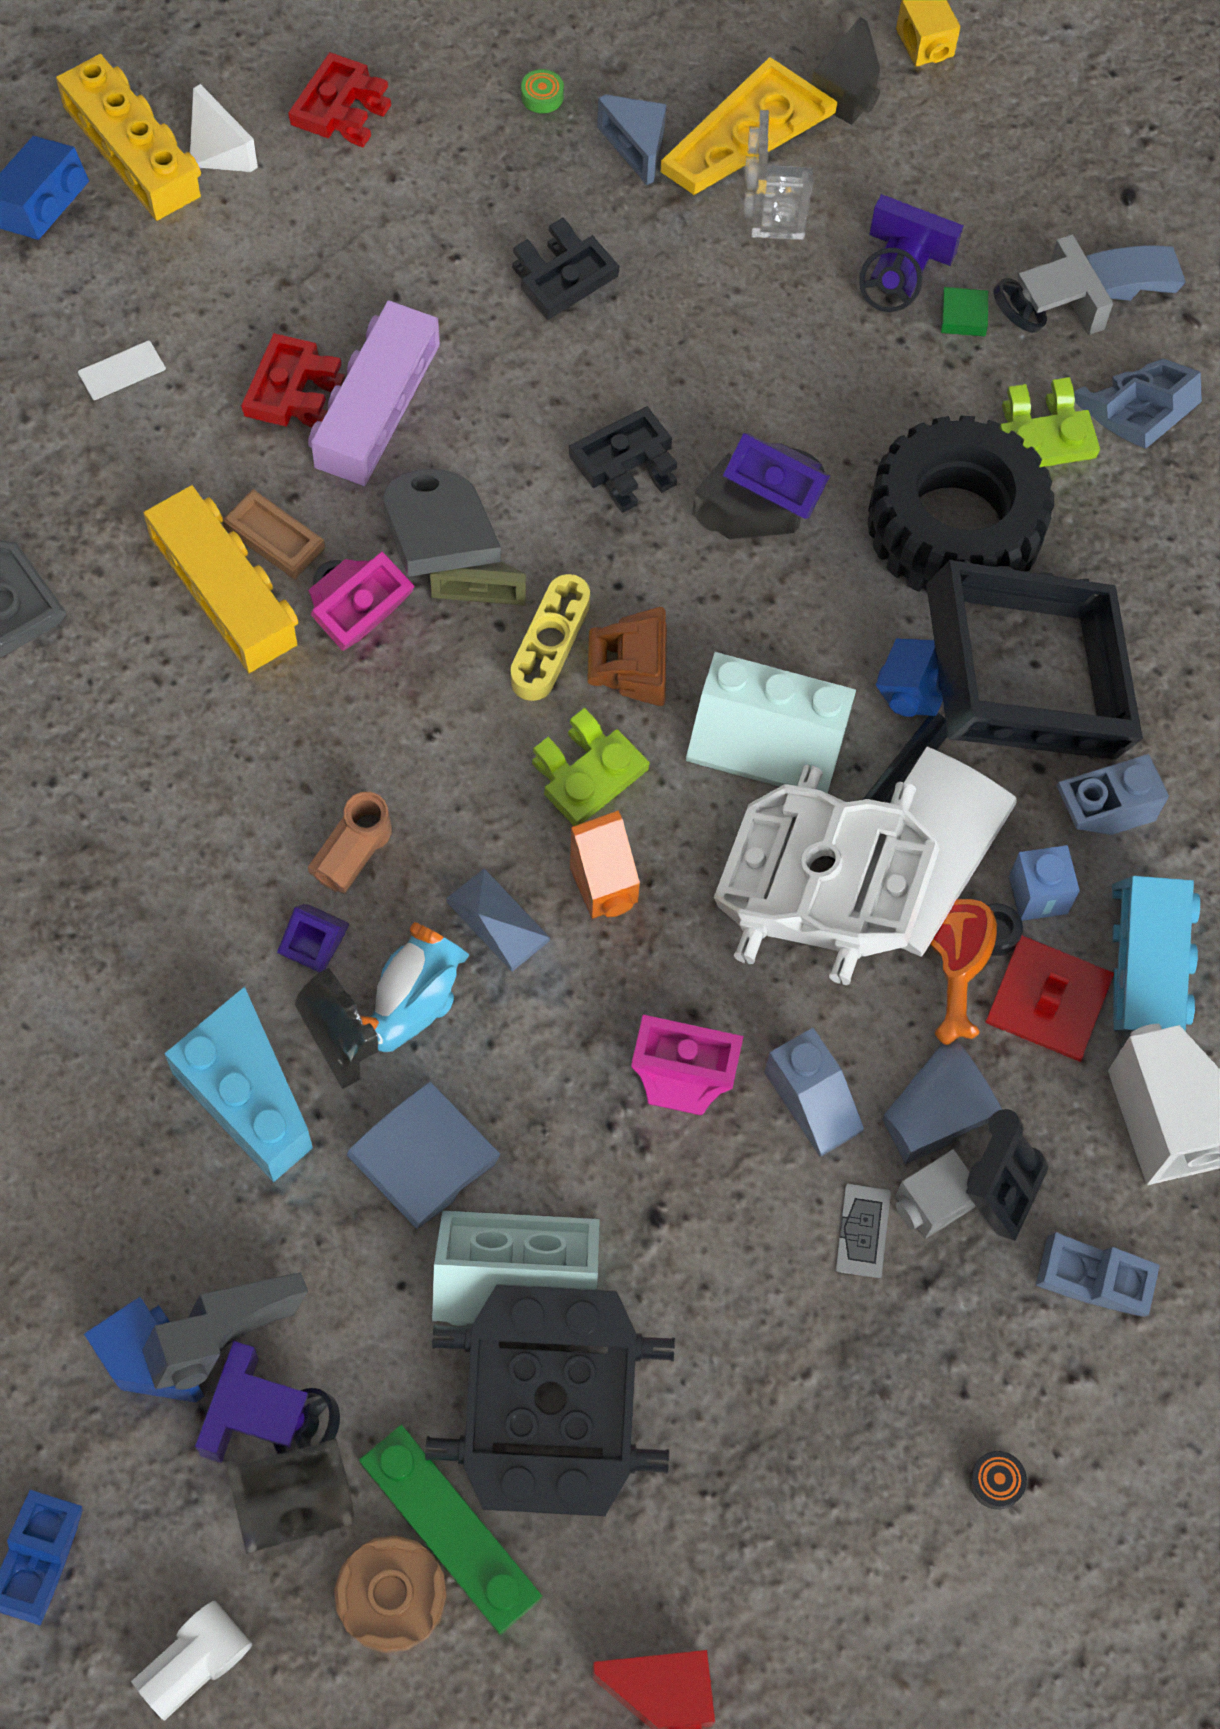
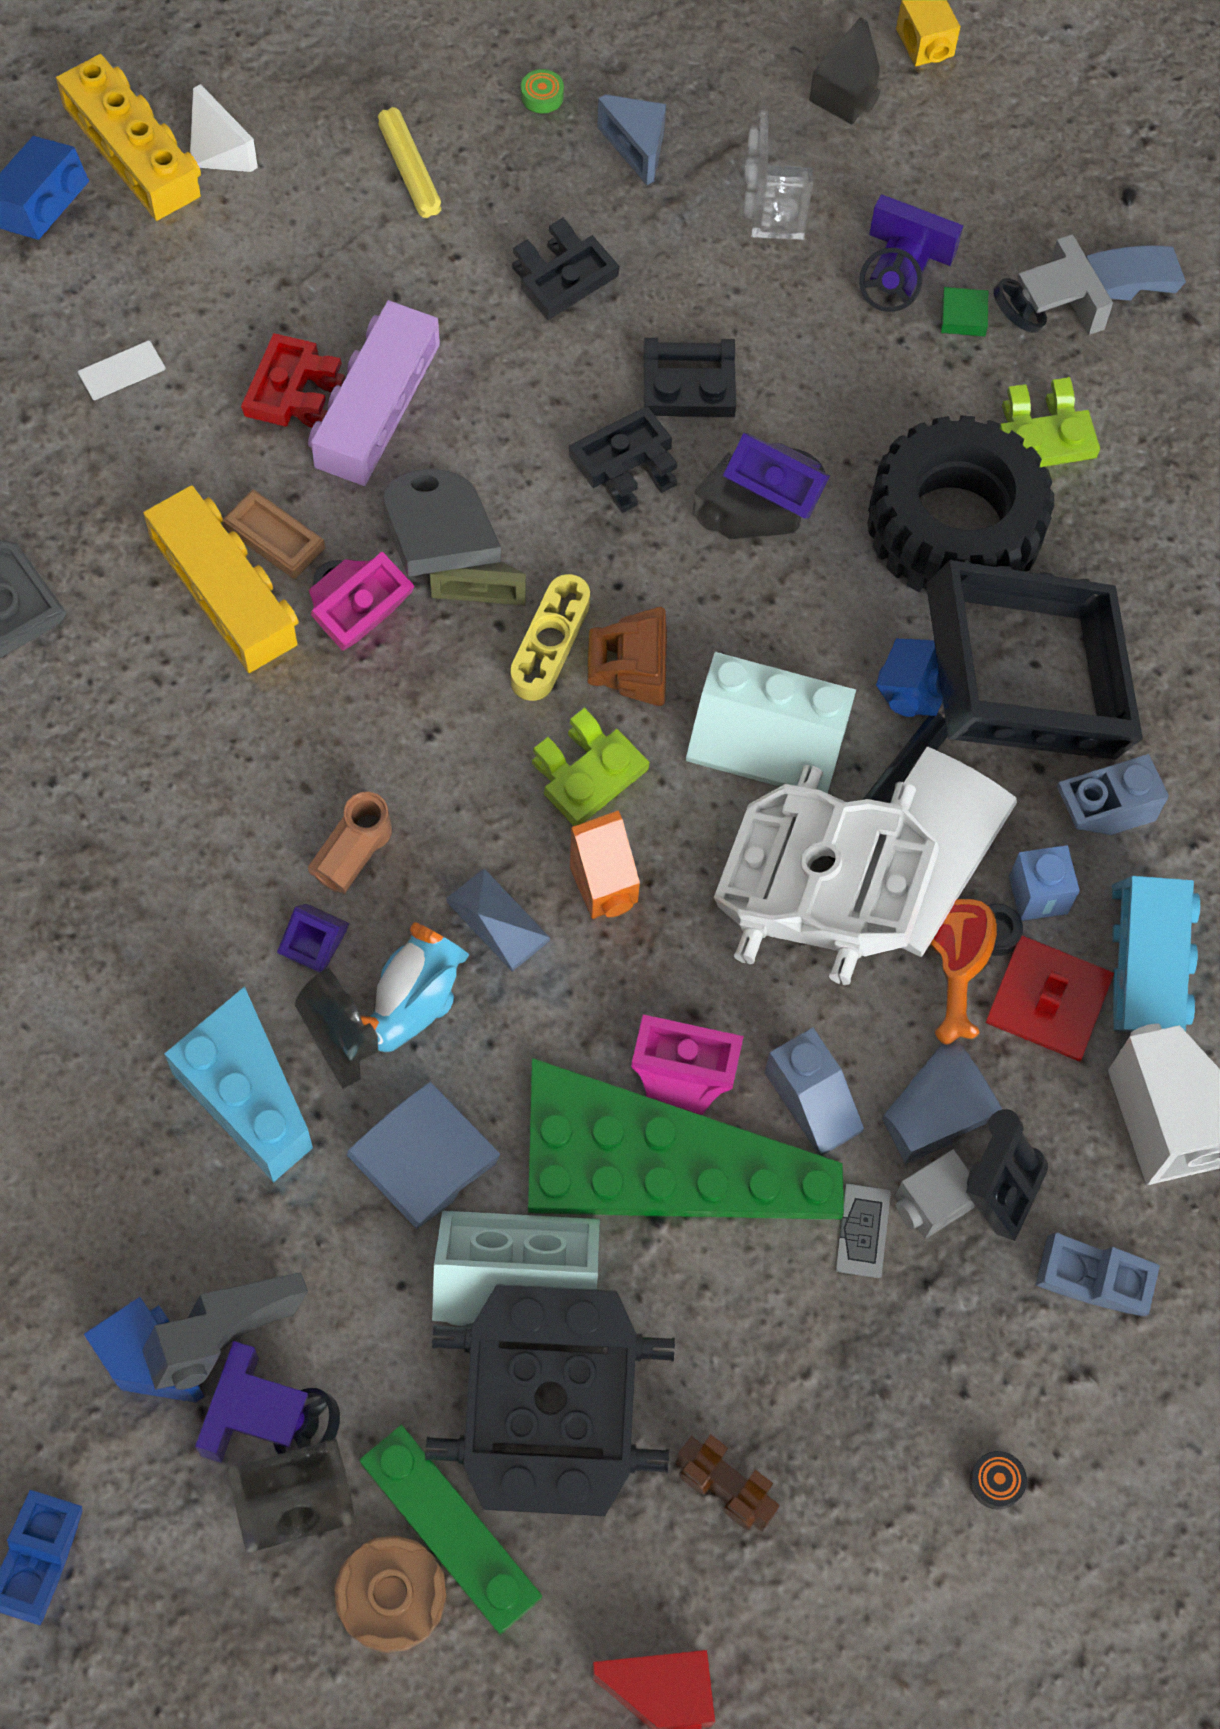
white piece [131,1601,252,1721] -> none
red plate [288,52,391,148] -> none
yellow wing [660,57,837,195] -> none
sand blue slope [1074,359,1202,449] -> none
none -> light yellow axle [378,107,441,218]
none -> green wing [528,1058,844,1220]
none -> black plate [643,338,736,417]
none -> reddish brown plate [675,1434,780,1532]

